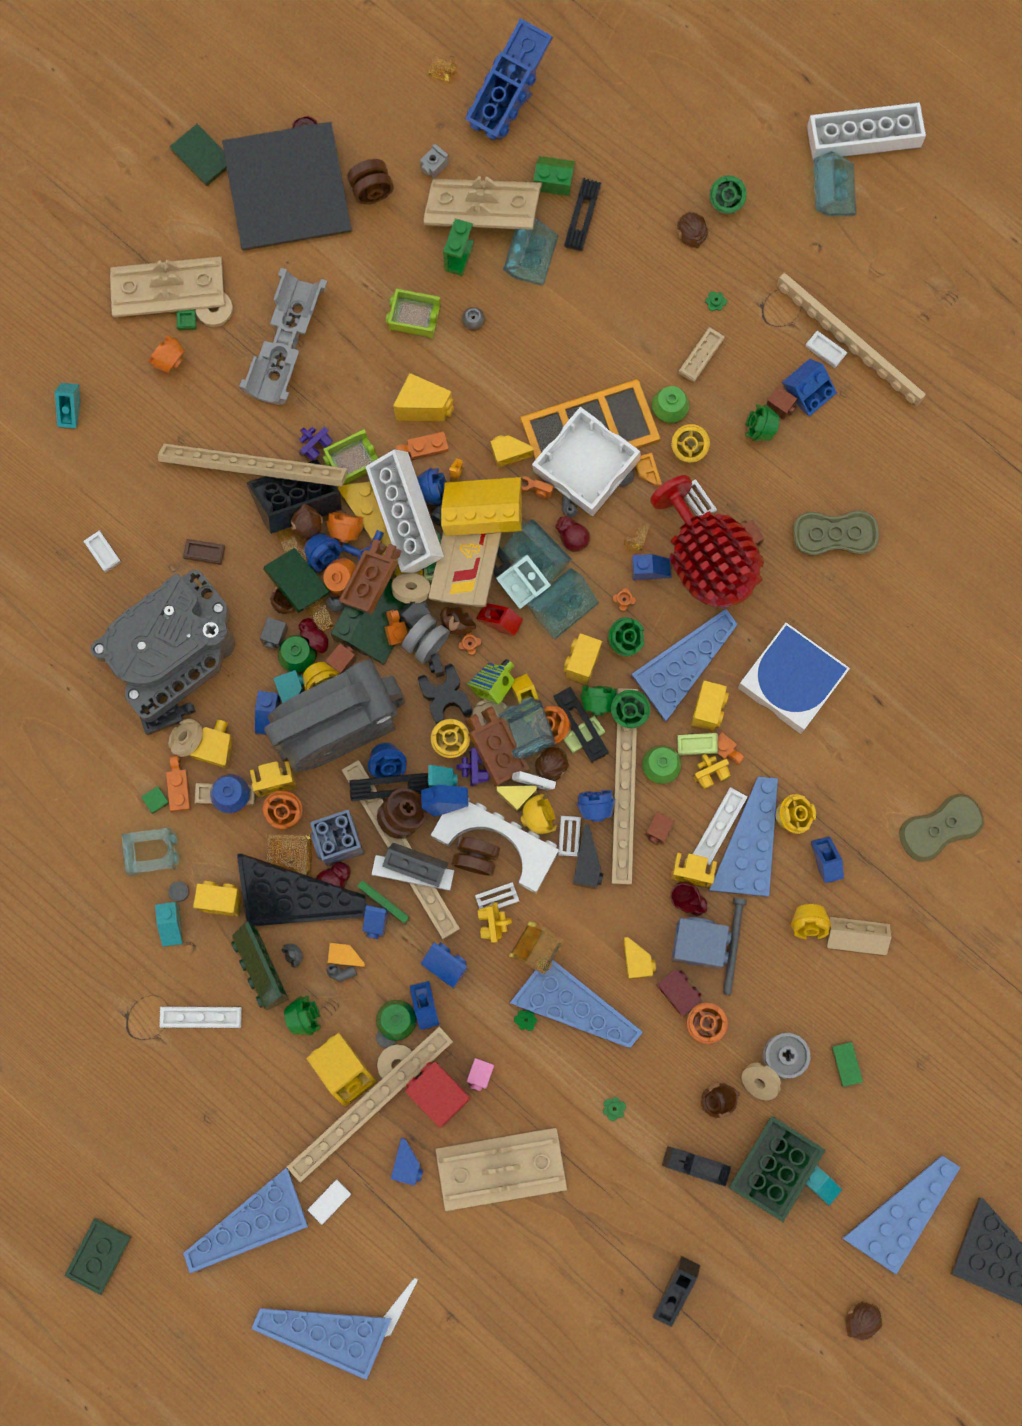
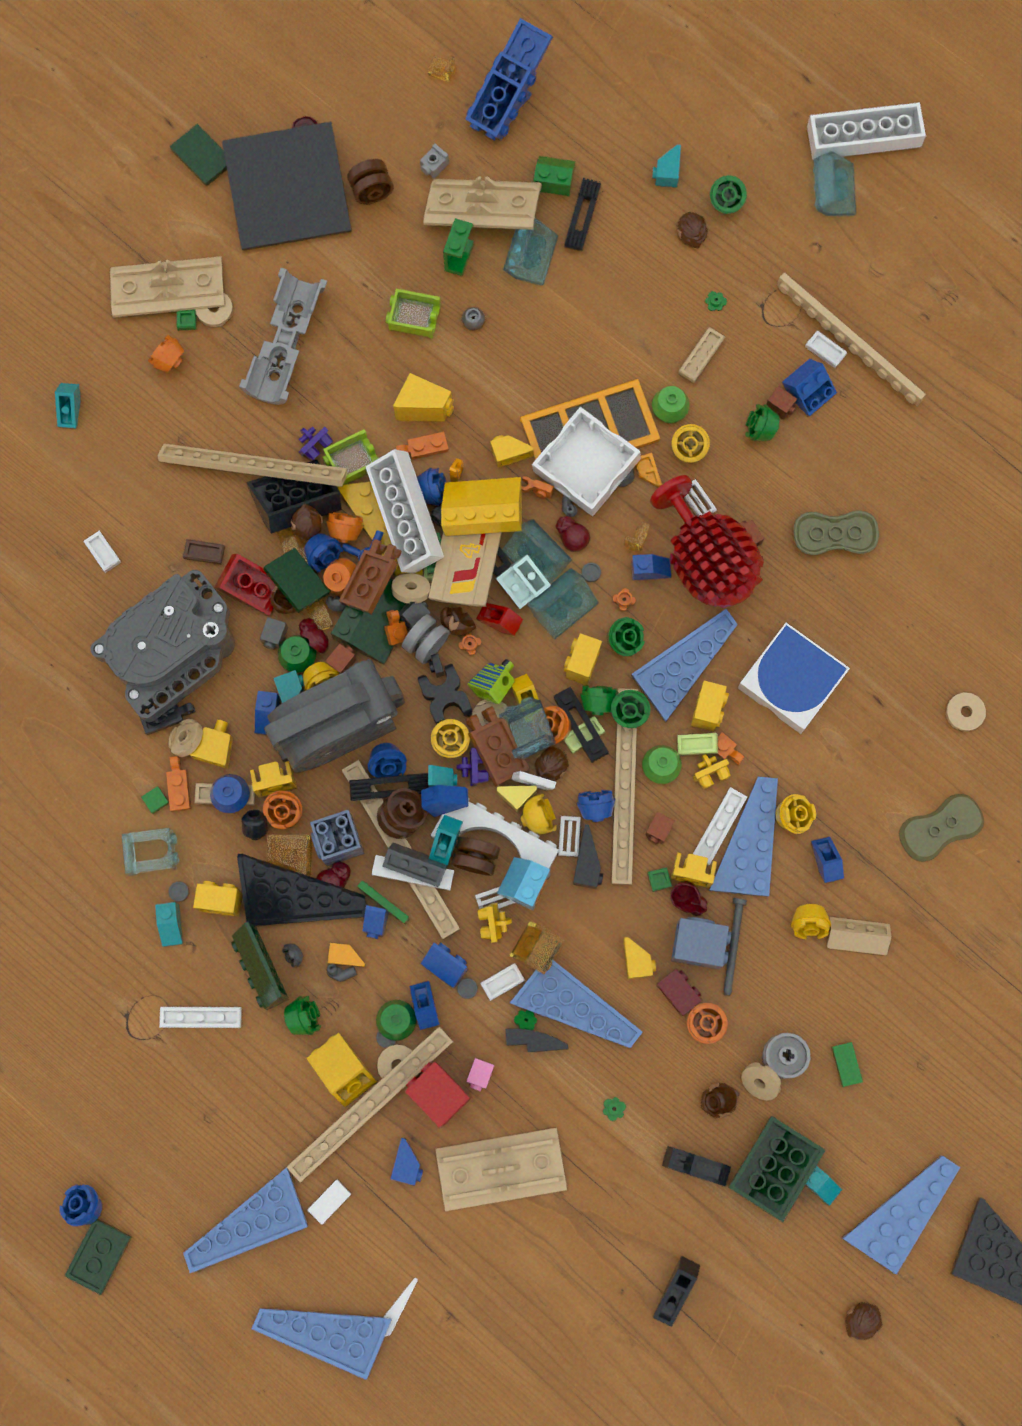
none -> blue cone [59,1185,102,1226]
none -> red slope [214,554,276,616]
none -> black head [241,809,268,840]
none -> teal slope [429,815,463,865]
none -> dark grey piece [457,978,478,999]
none -> white tile [480,963,525,1001]
none -> medium azure slope [497,857,551,911]
none -> black slope [505,1029,568,1052]
none -> dark grey piece [582,563,601,582]
none -> green tile [647,867,672,892]
none -> teal slope [652,144,681,187]
none -> tan tile [946,692,986,732]

